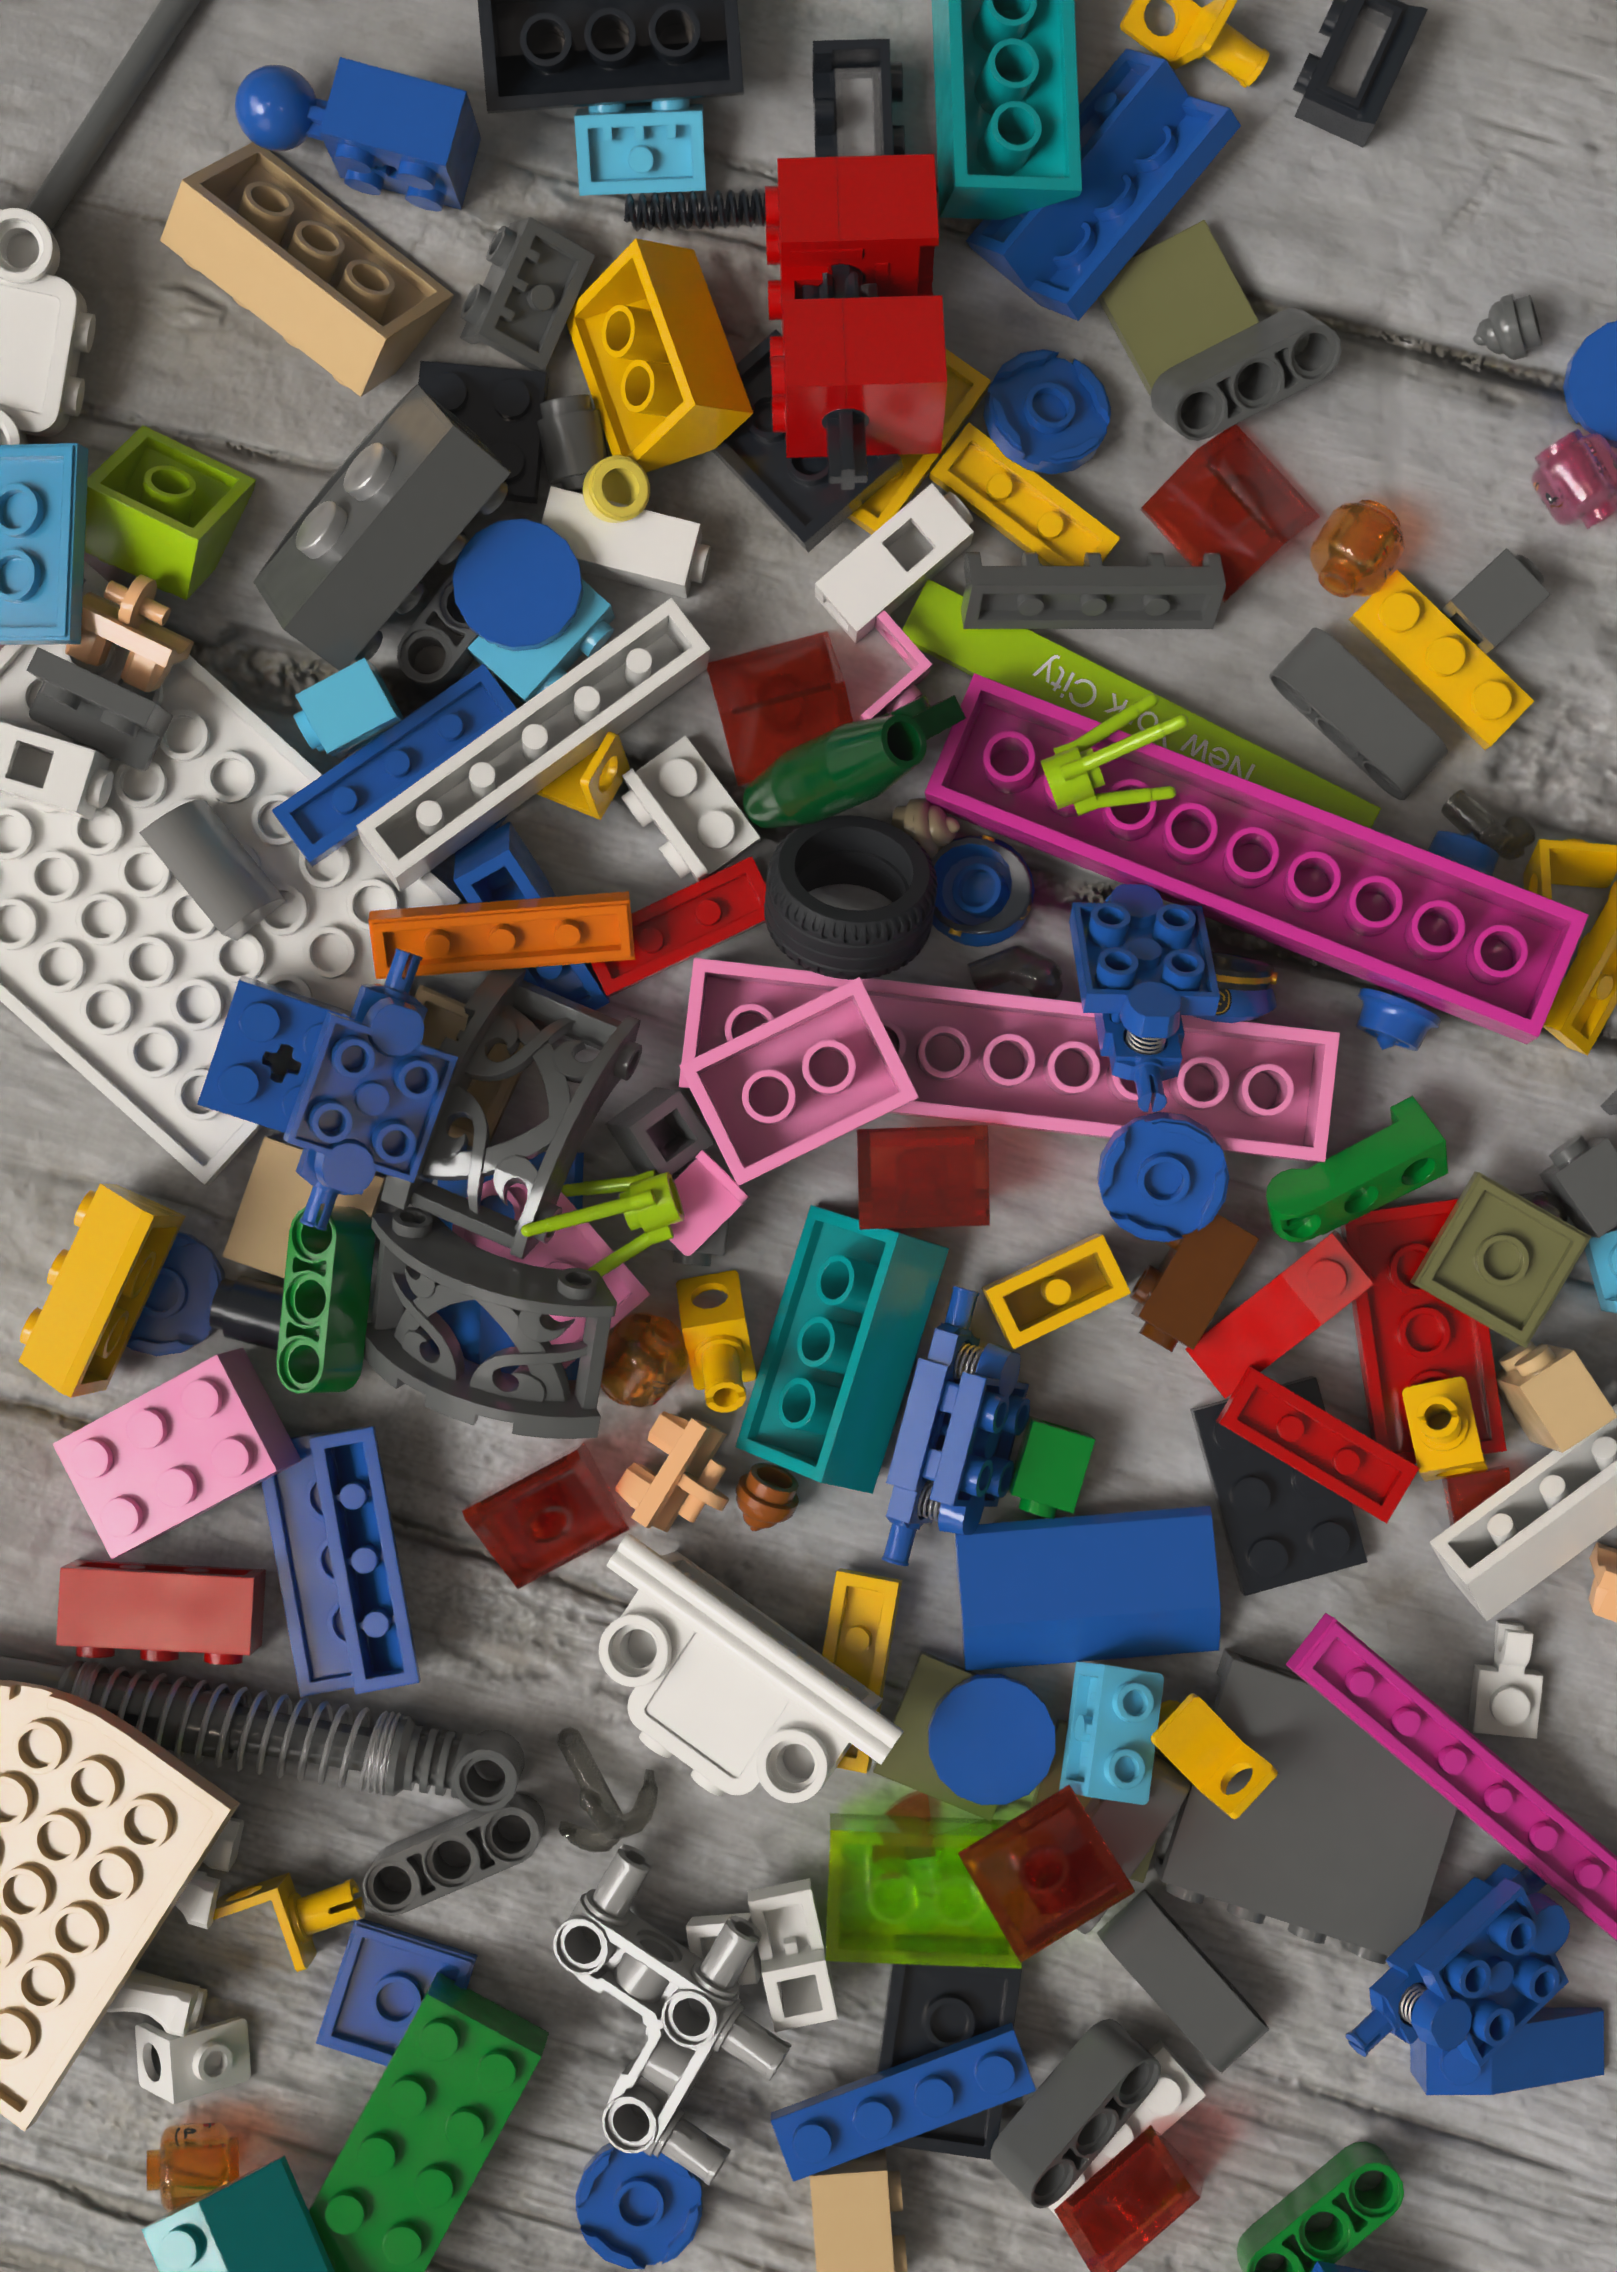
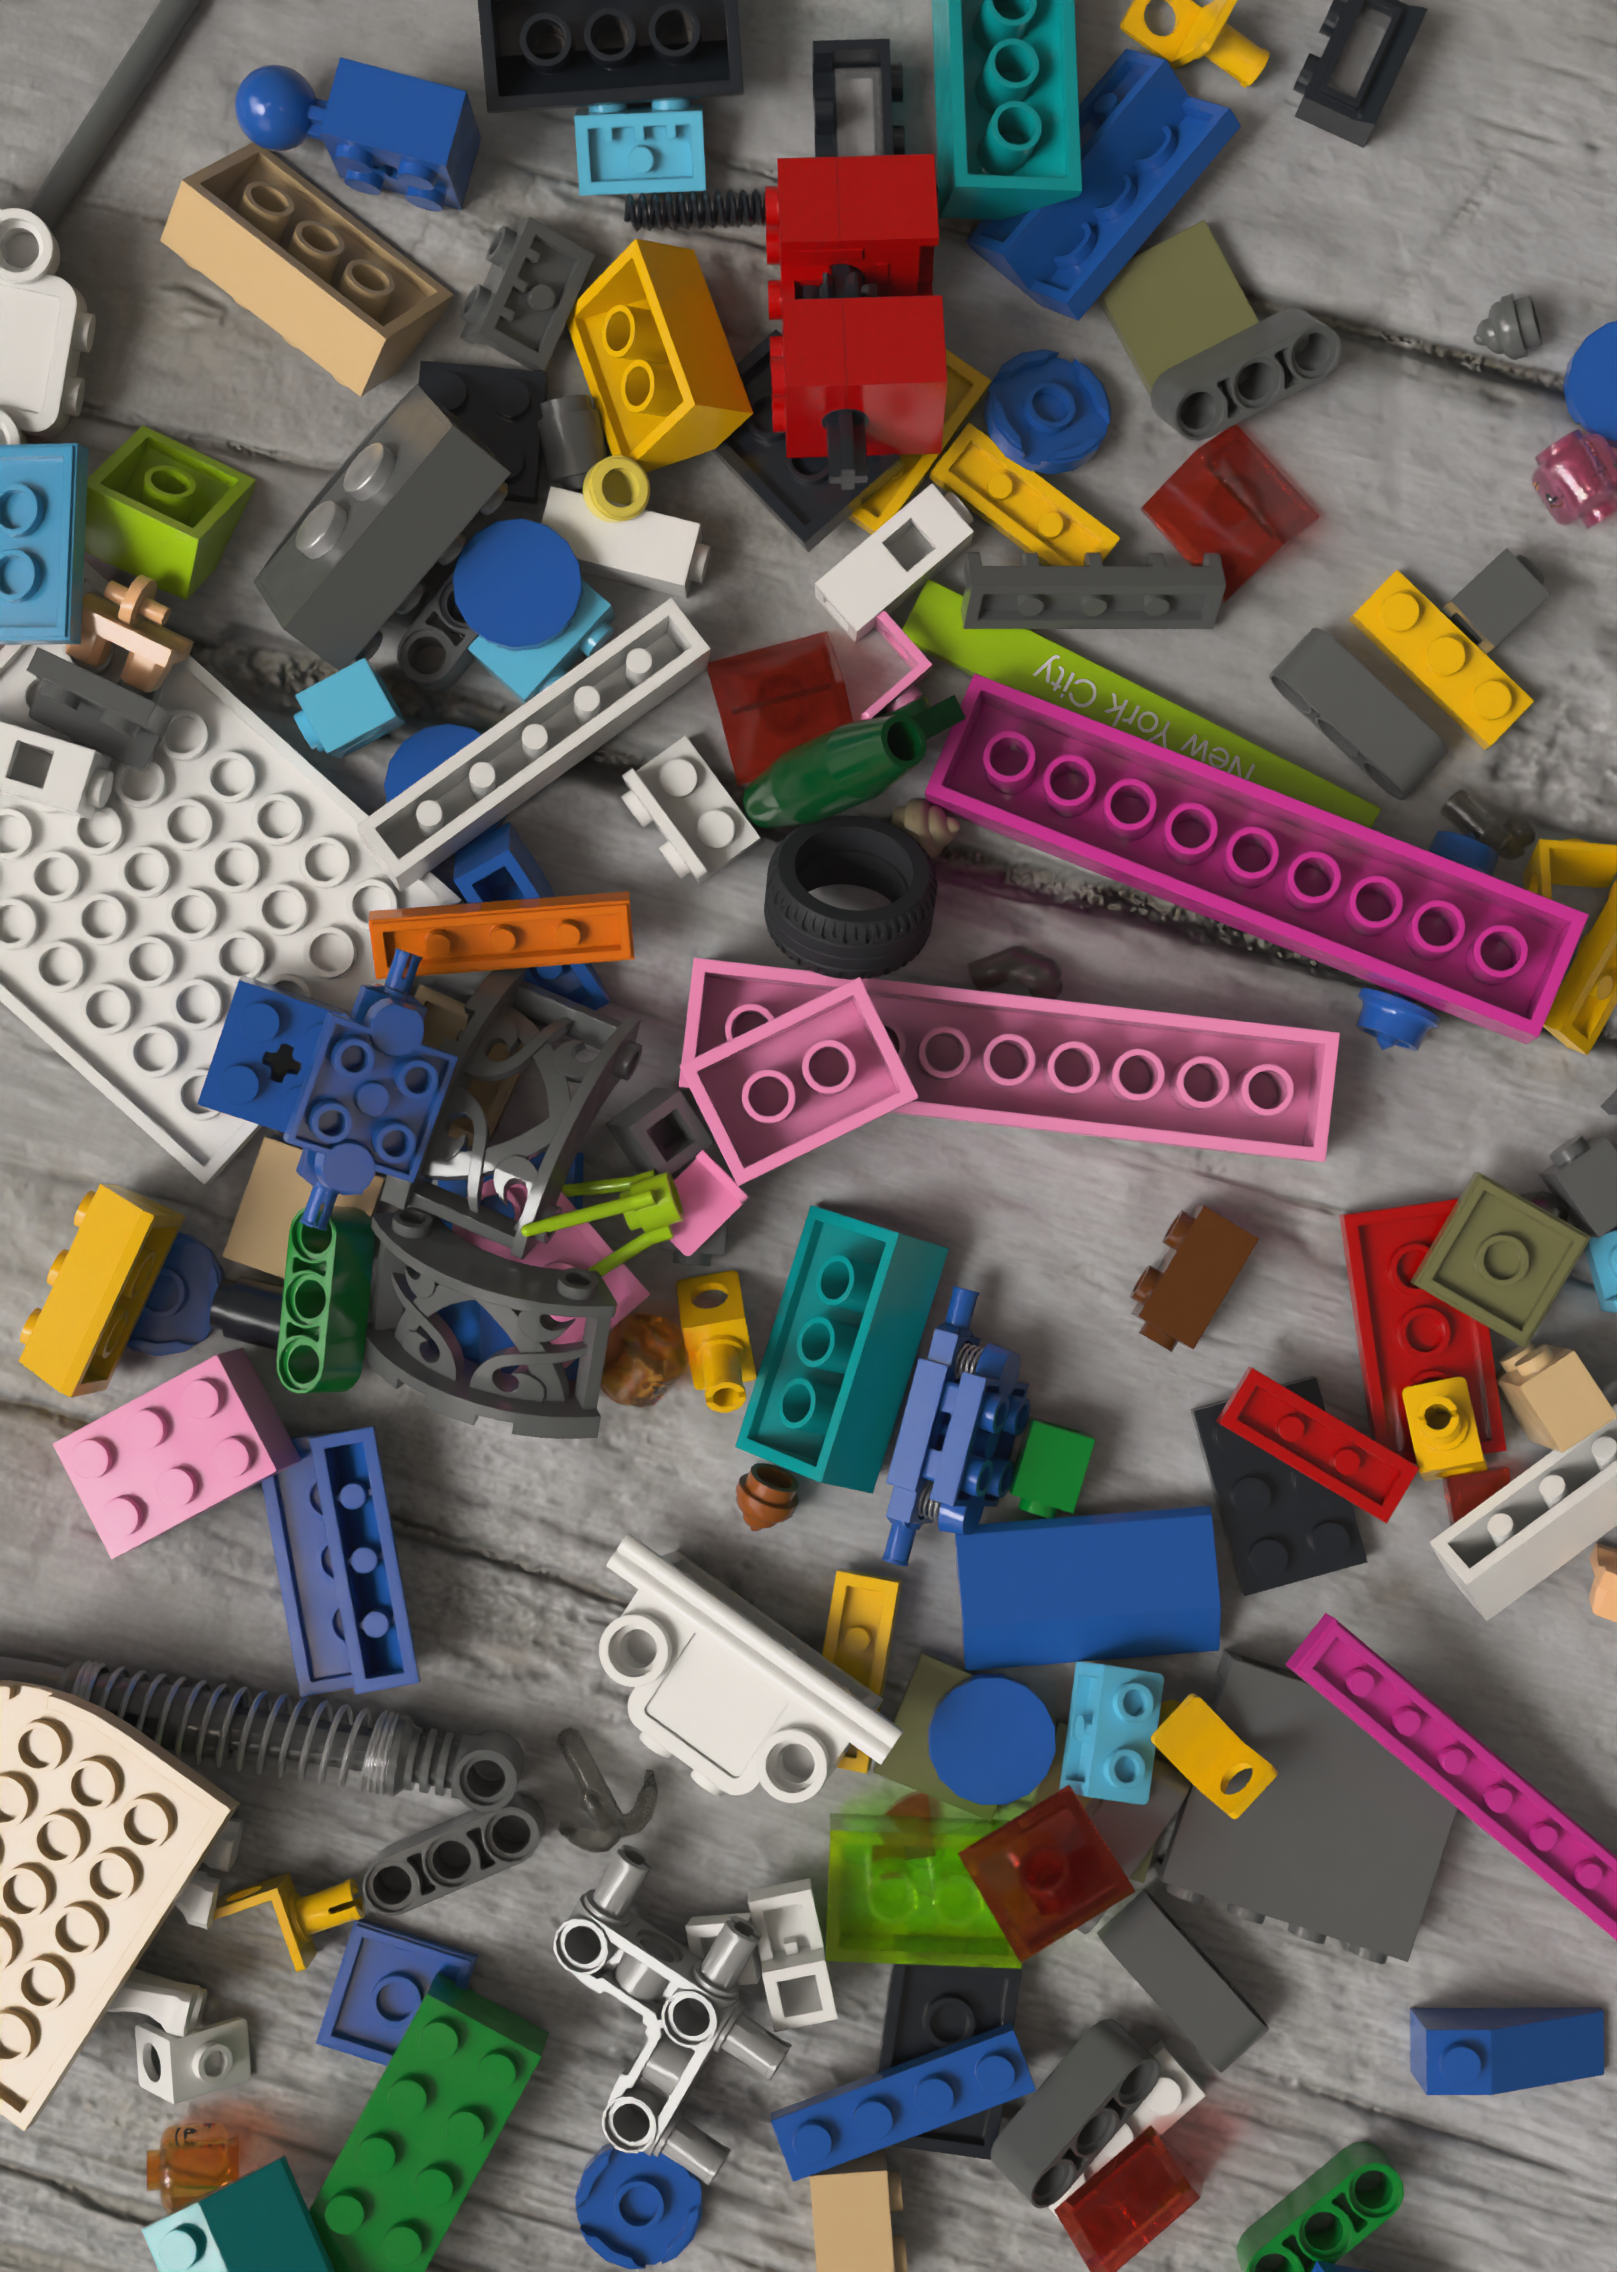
brick [56,1559,266,1665] -> none
light grey brick [139,799,287,941] -> none
blue plate [272,664,517,867] -> none
clear red slope [462,1442,630,1589] -> none
yellow bracket [536,731,630,820] -> none
red plate [591,856,766,997] -> none
light nougat hips [615,1411,729,1532] -> none
clear red slope [857,1125,990,1230] -> none
blue piece [931,835,1035,947] -> none
yellow brick [981,1233,1131,1349] -> none
lime plant [1040,694,1188,816] -> none
blue piece [1069,884,1220,1113] -> none
blue tile [1097,1112,1230,1242] -> none
red slope [1185,1230,1376,1399] -> none
piece [1192,951,1278,1023] -> none
green leg [1266,1095,1448,1242] -> none
clear orange head [1309,500,1406,598] -> none
blue piece [1345,1863,1570,2067] -> none
white plate [1468,1621,1543,1739] -> none

